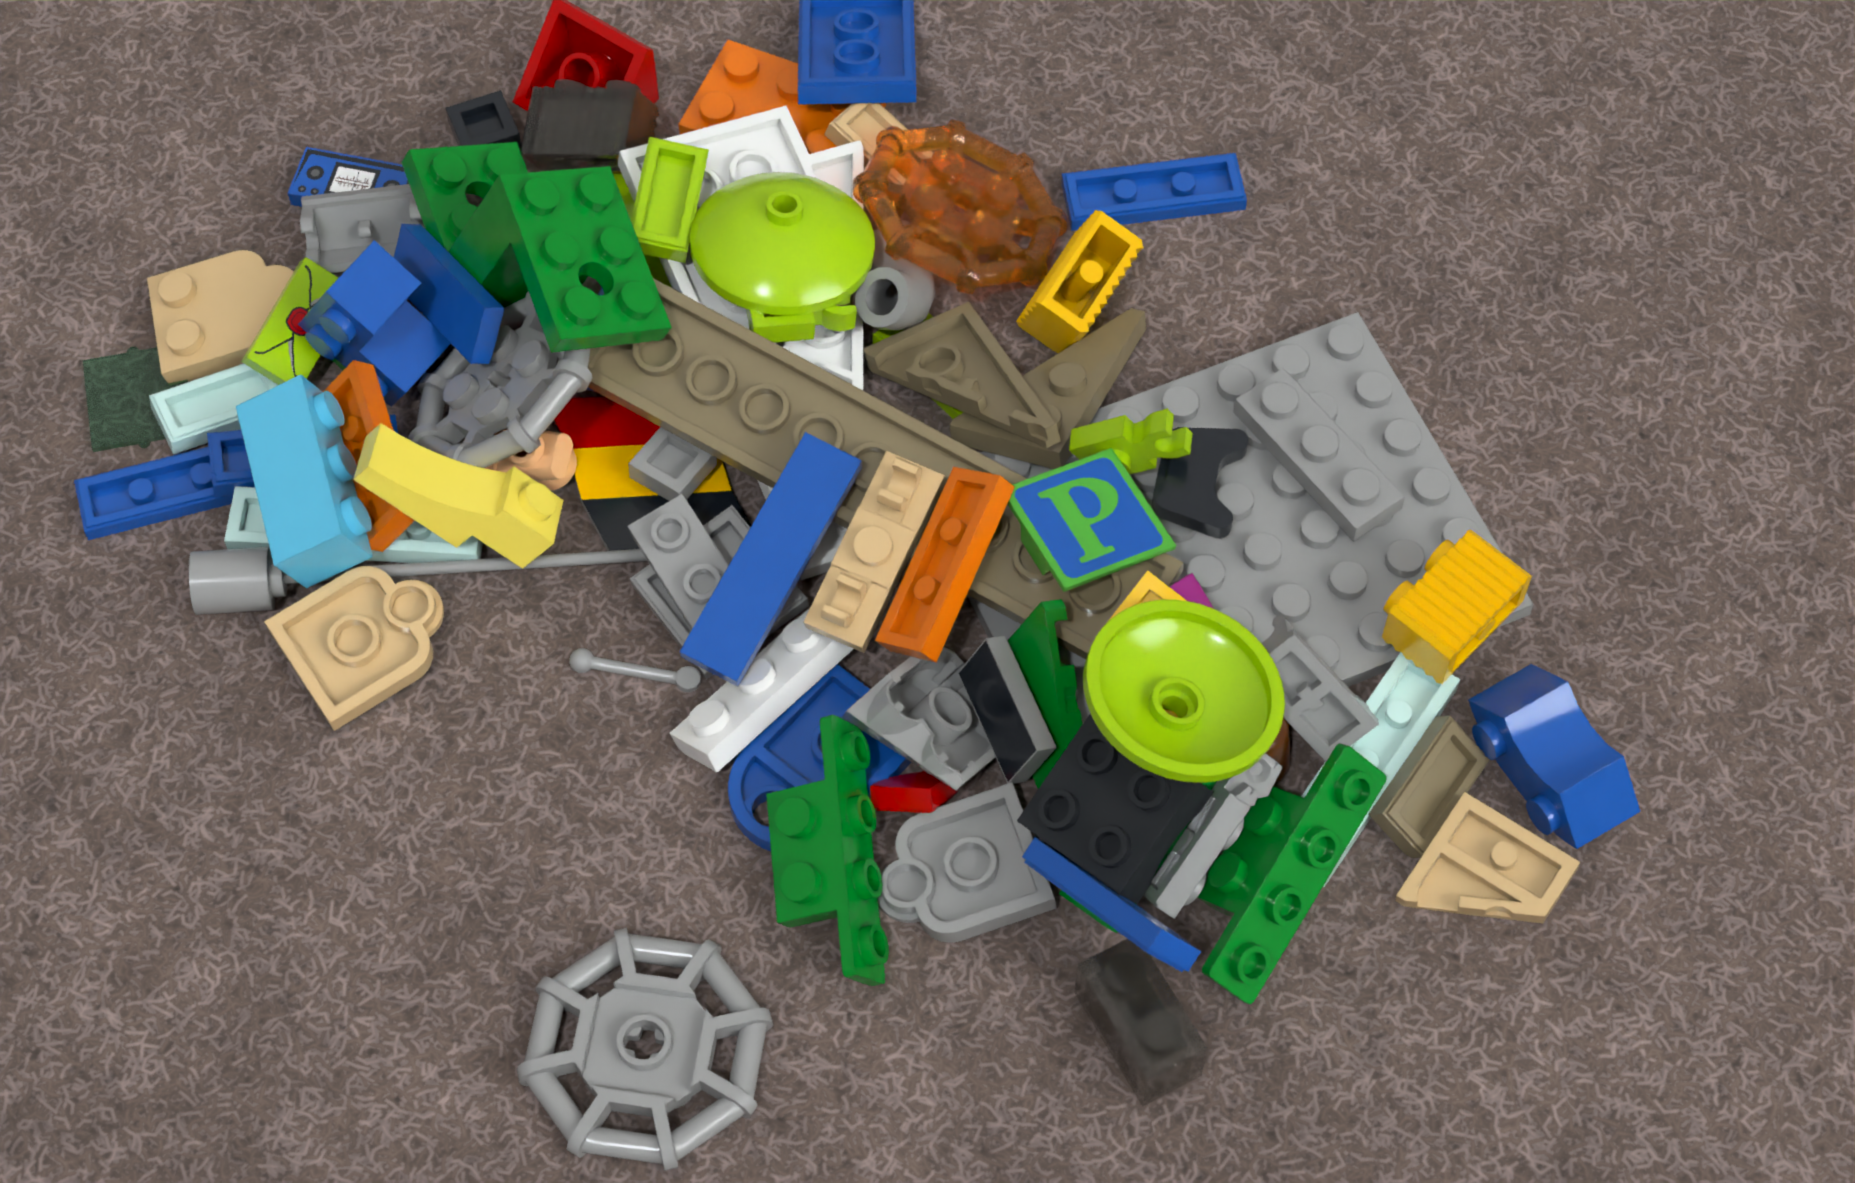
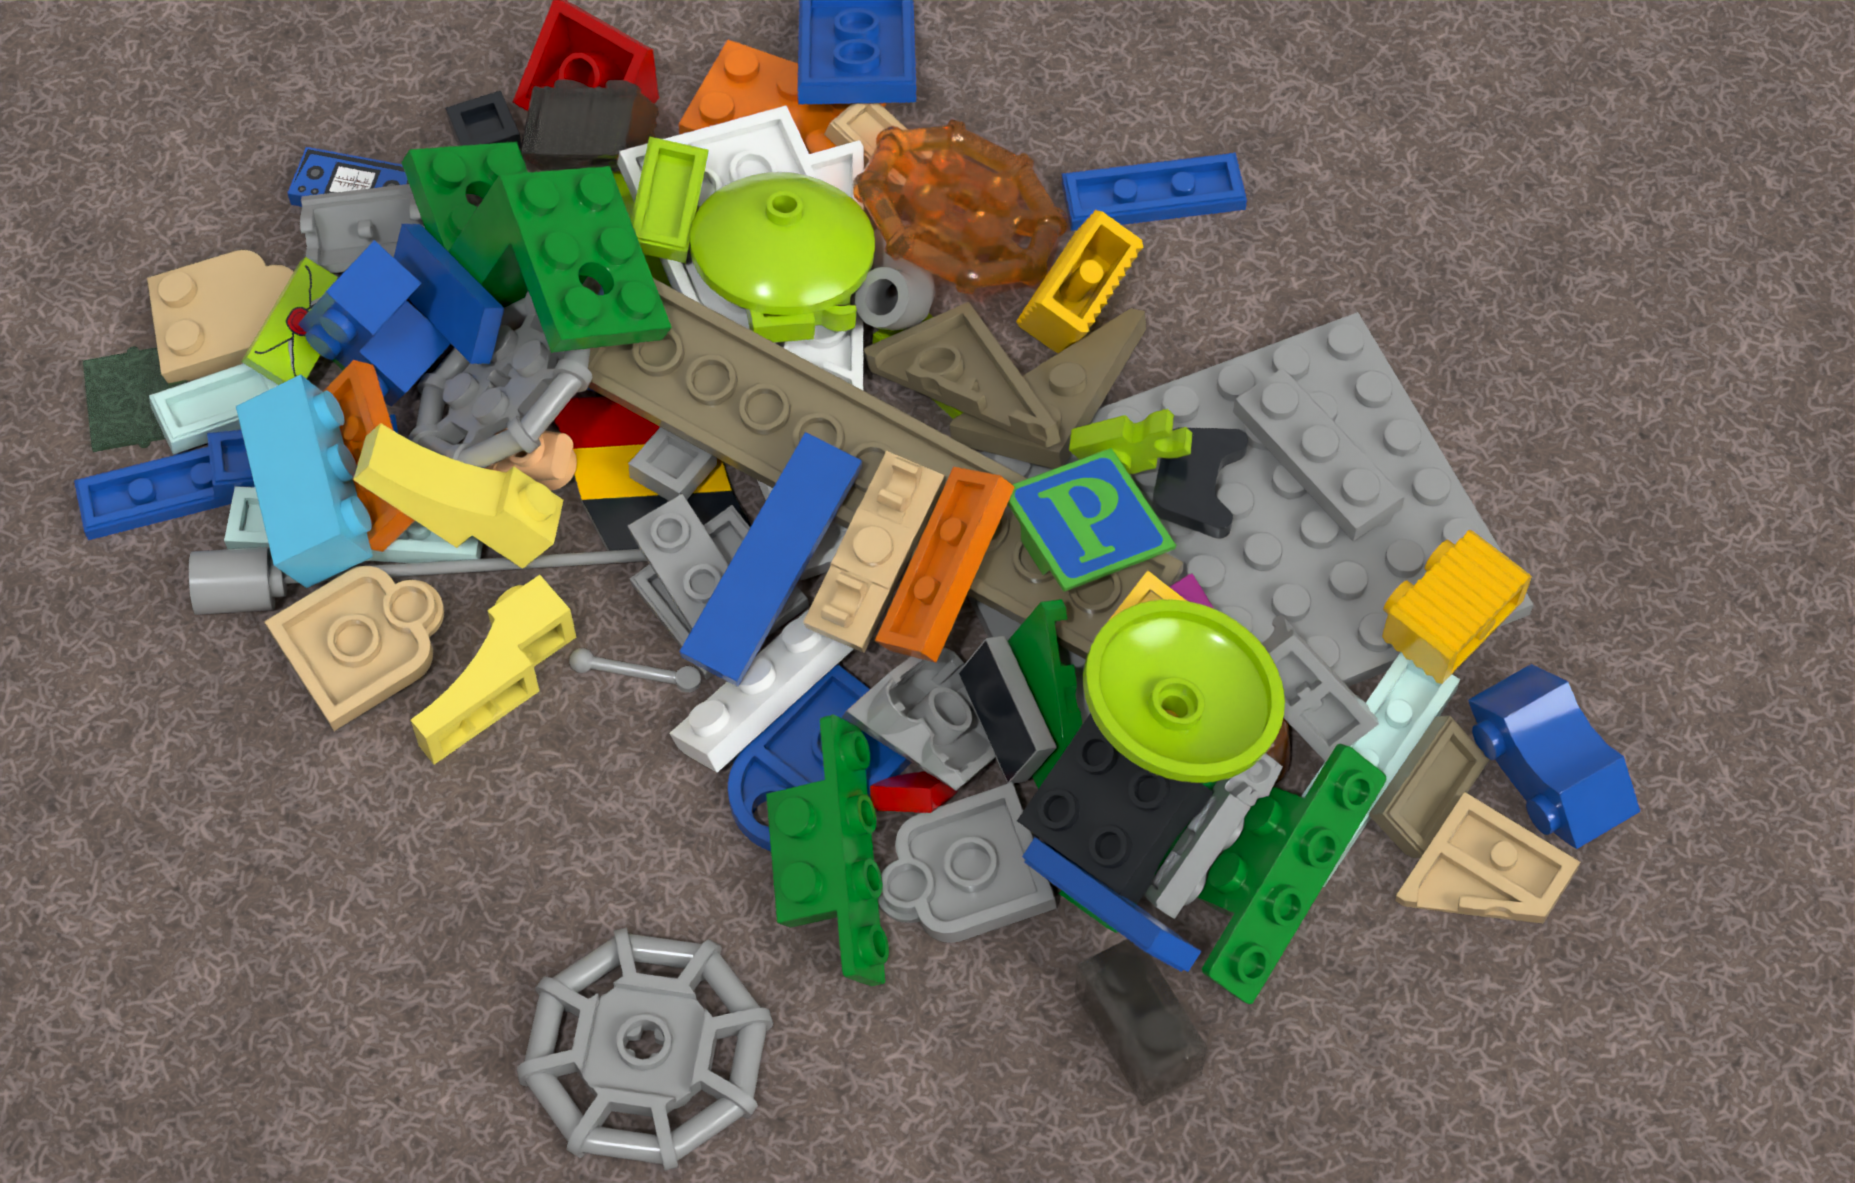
none -> light yellow slope [411,575,576,765]

